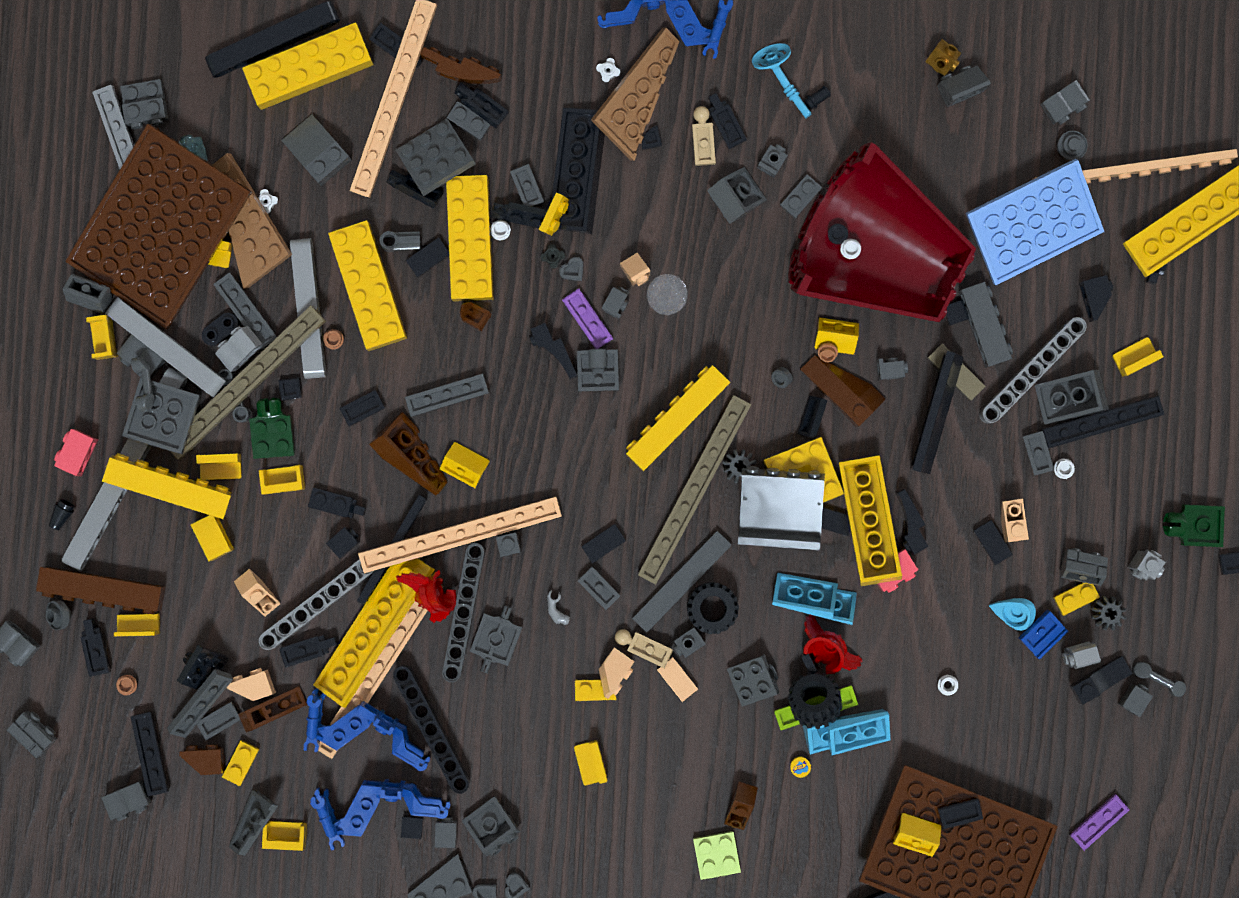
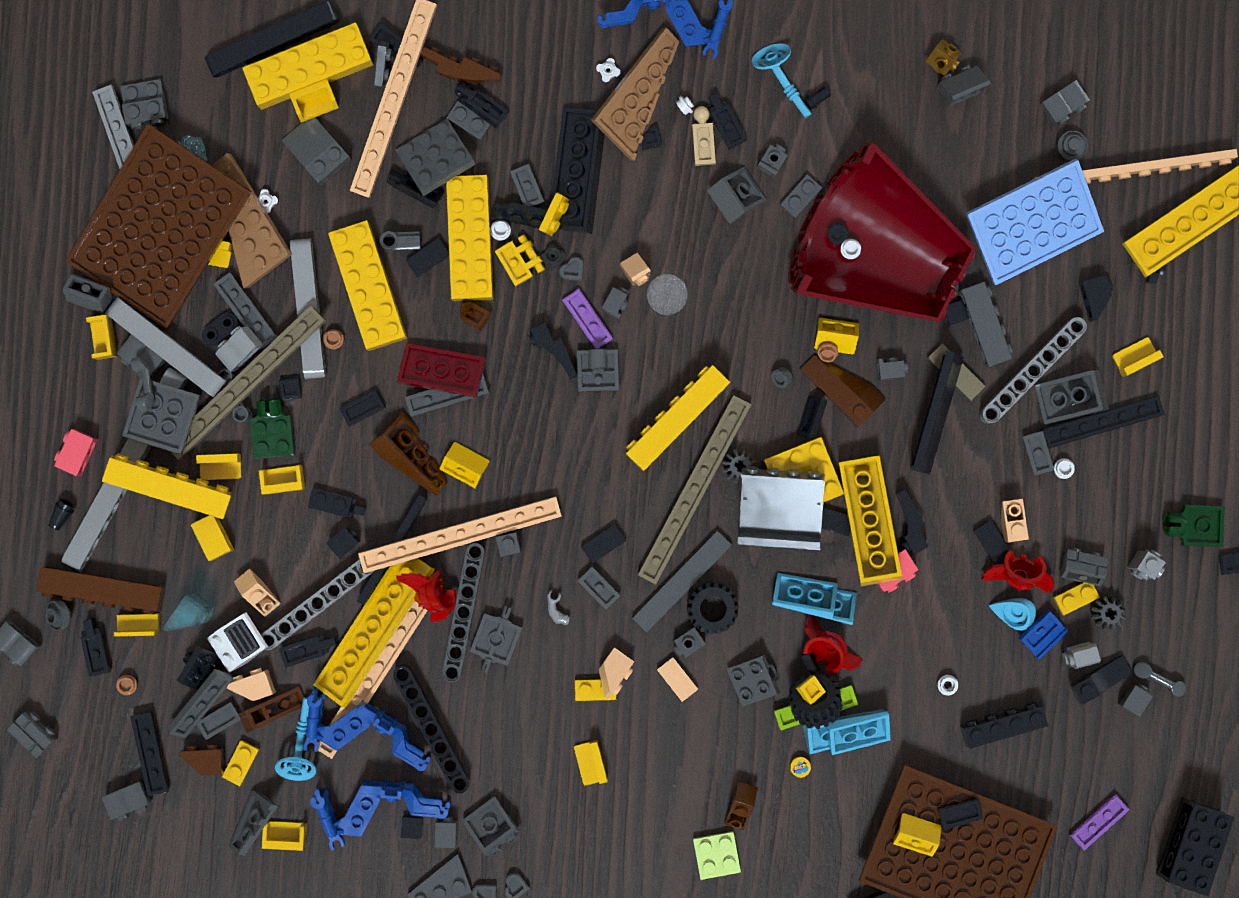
tan plate [615,629,673,669] -> none
none -> clear light blue slope [163,593,214,631]
none -> slope [207,613,268,673]
none -> medium azure dish [275,697,316,781]
none -> yellow panel [289,79,339,123]
none -> dark grey plate [374,41,392,86]
none -> dark red plate [397,343,486,398]
none -> yellow plate [495,234,545,287]
none -> white plate [676,96,694,115]
none -> yellow plate [796,675,826,705]
none -> black brick [960,702,1049,749]
none -> red helmet [981,550,1054,593]
none -> black brick [1156,797,1235,896]

